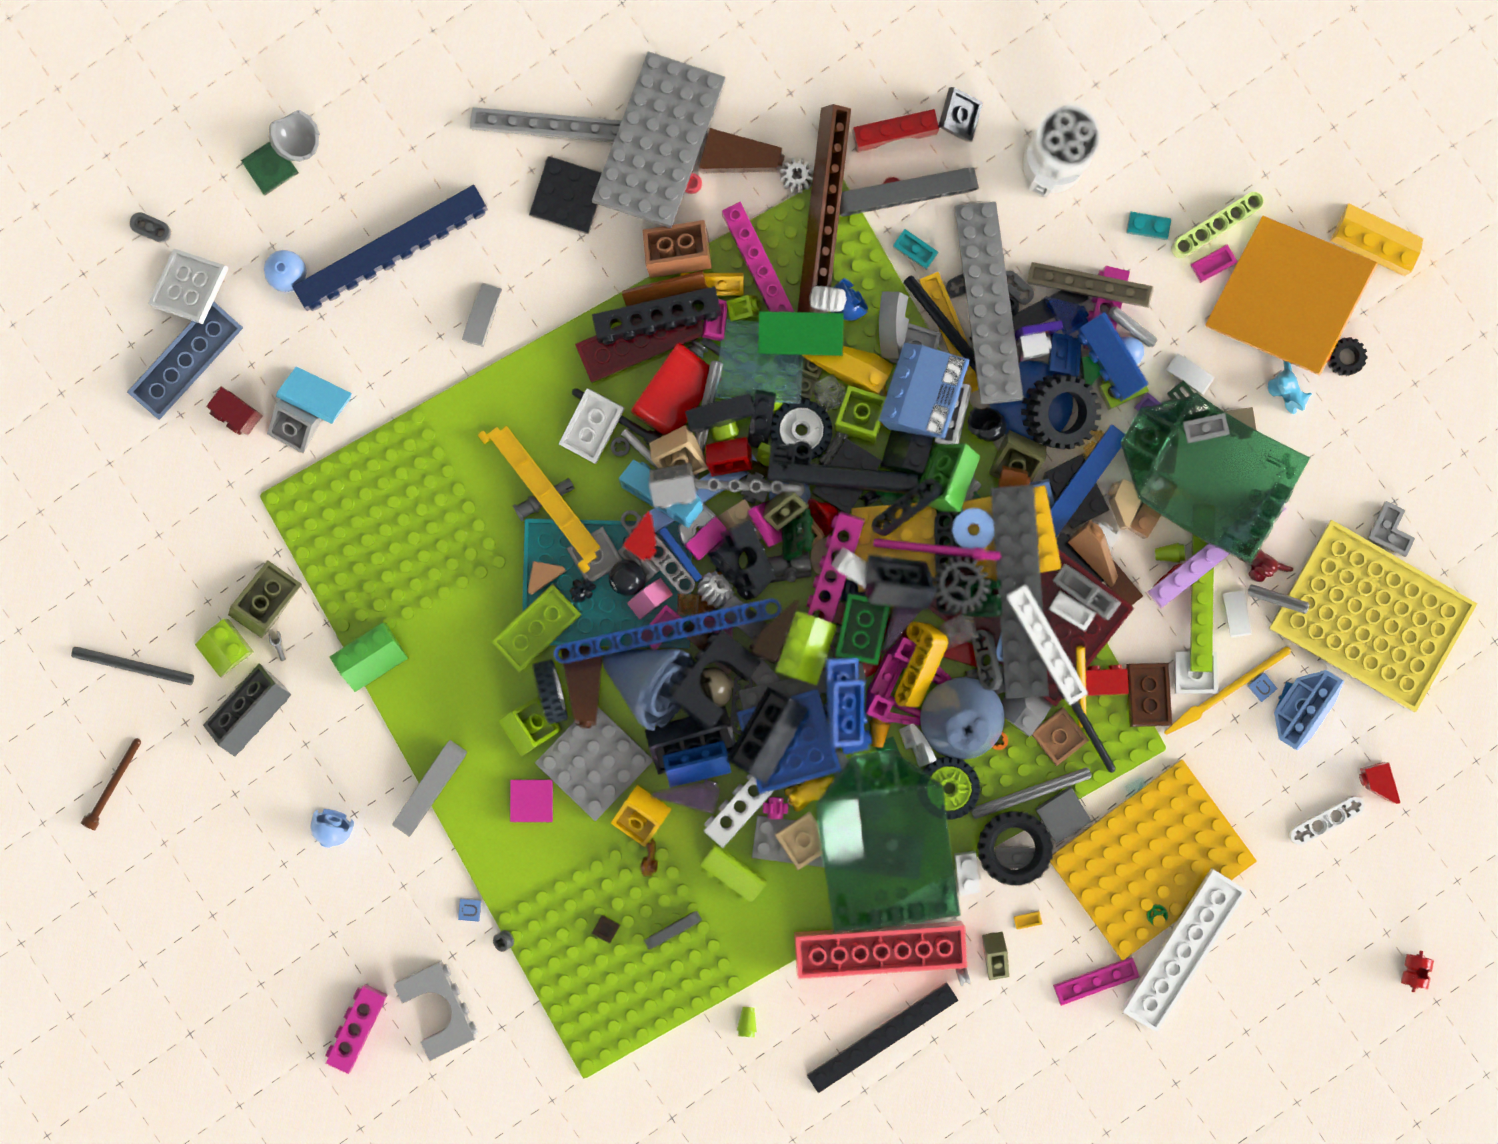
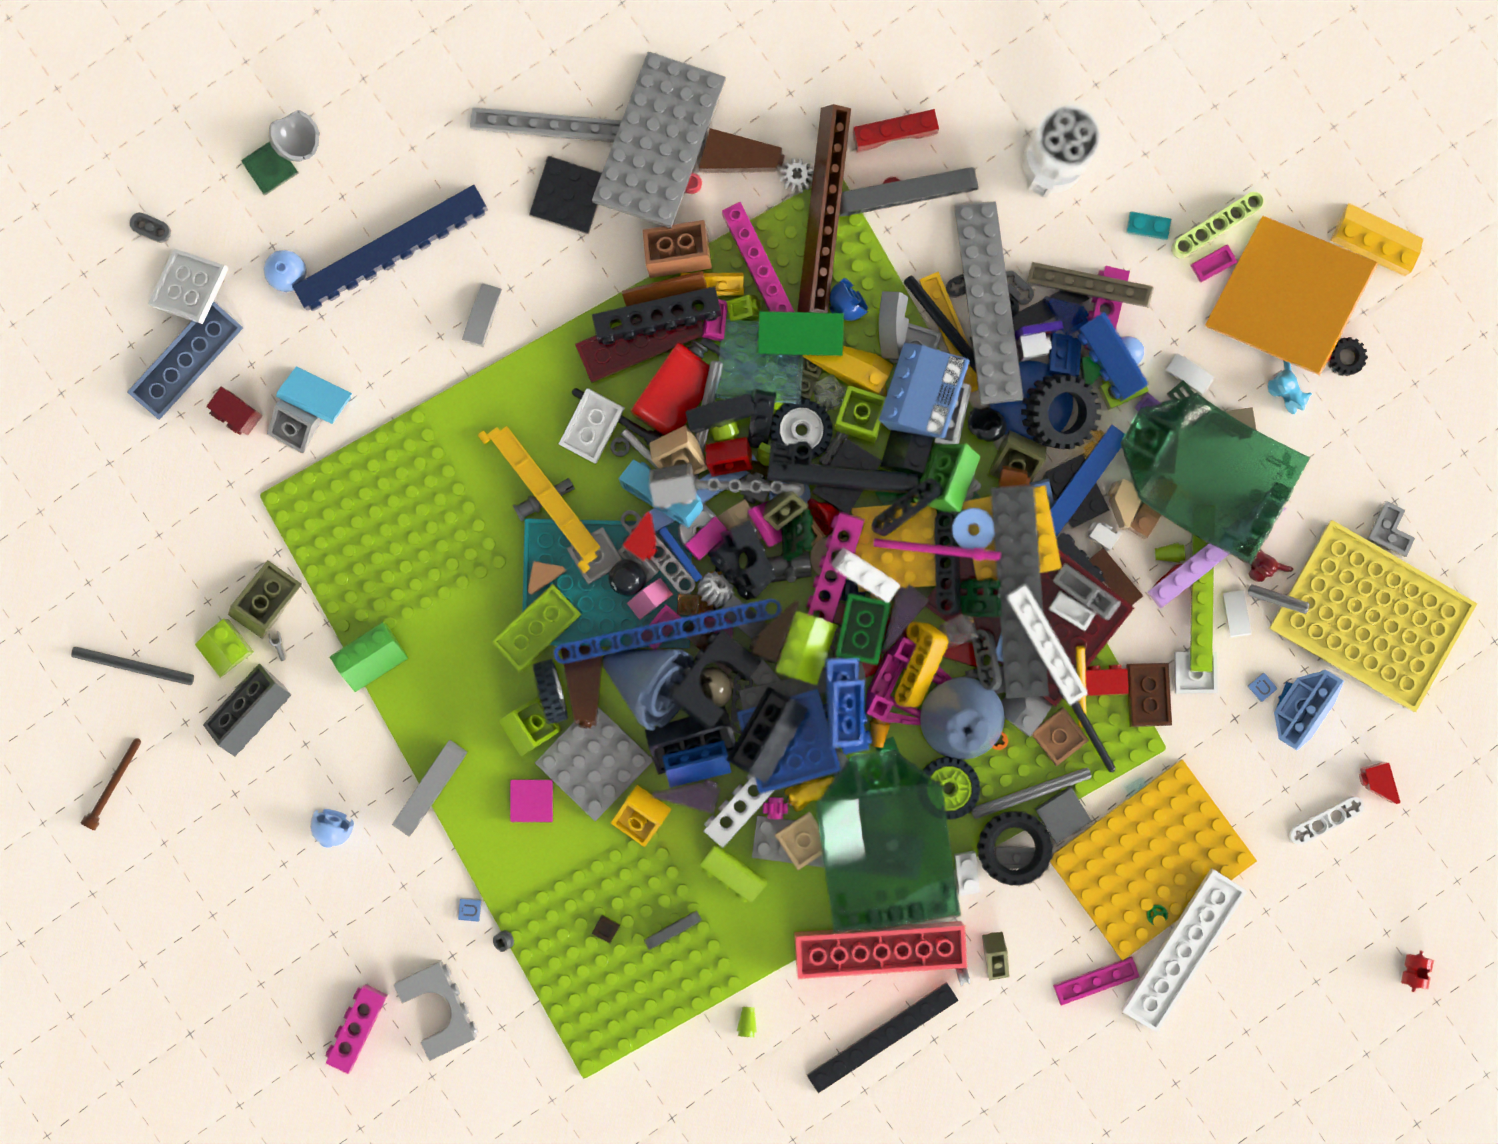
black plant [570,579,596,603] -> none
reddish brown plate [640,838,658,876] -> none
white gear [810,286,846,311] -> none
black bush [860,491,881,507] -> none
black slope [864,555,937,610] -> none
teal plate [892,229,939,270] -> none
white slope [899,724,937,768] -> none
dark grey gear [933,556,990,614] -> none
plate [938,87,983,142] -> none
yellow piece [1014,911,1043,930] -> none
medium nougat slope [1068,520,1118,587] -> none
light grey axle [1108,307,1157,347] -> none
yellow piece [1164,647,1291,735] -> none
light grey plate [1183,413,1230,444] -> none

